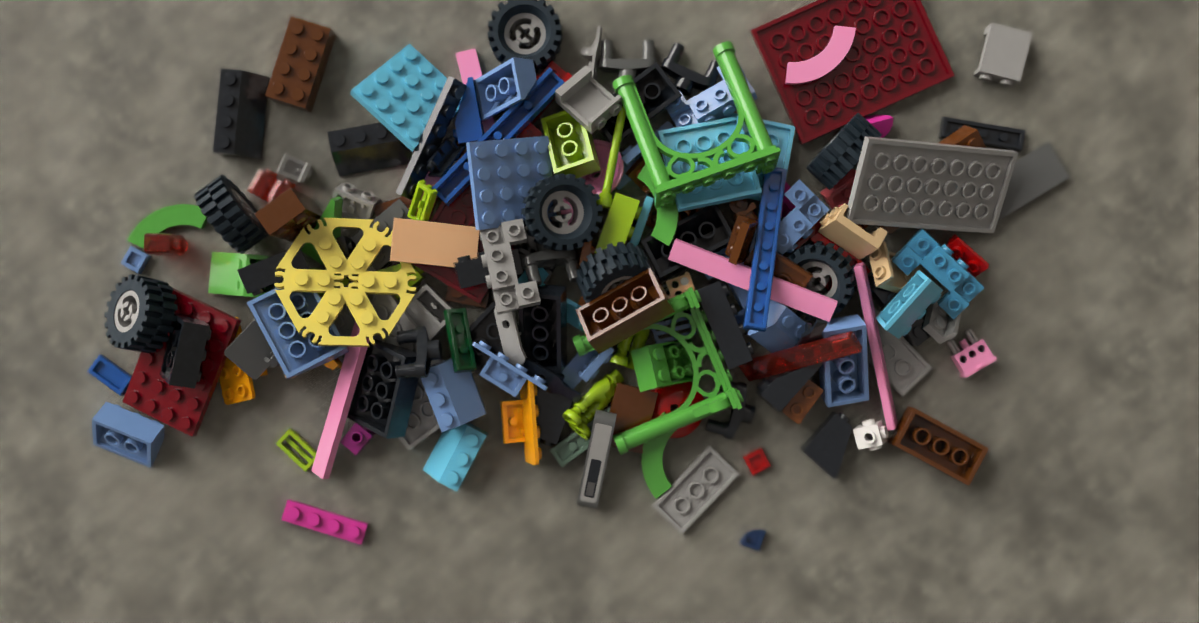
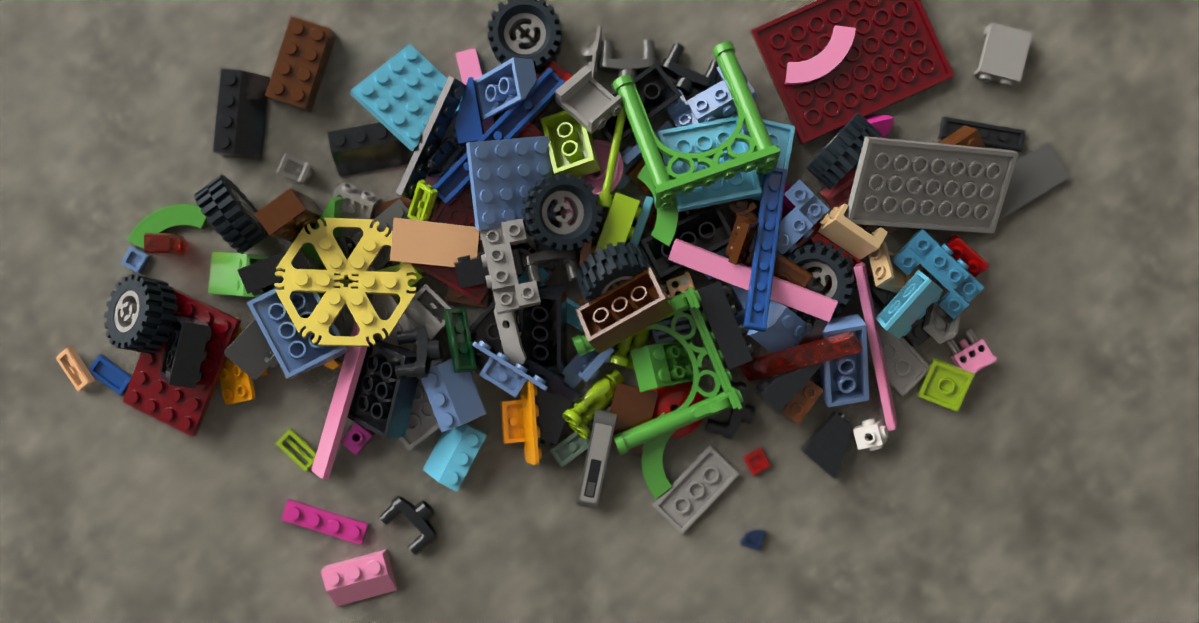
medium blue slope [92,402,165,468] -> none
clear red brick [247,168,299,203] -> none
reddish brown brick [888,406,989,486] -> none
none -> light nougat tile [56,346,95,393]
none -> bright pink slope [321,549,398,607]
none -> black connector [379,496,438,555]
none -> lime tile [918,358,975,412]

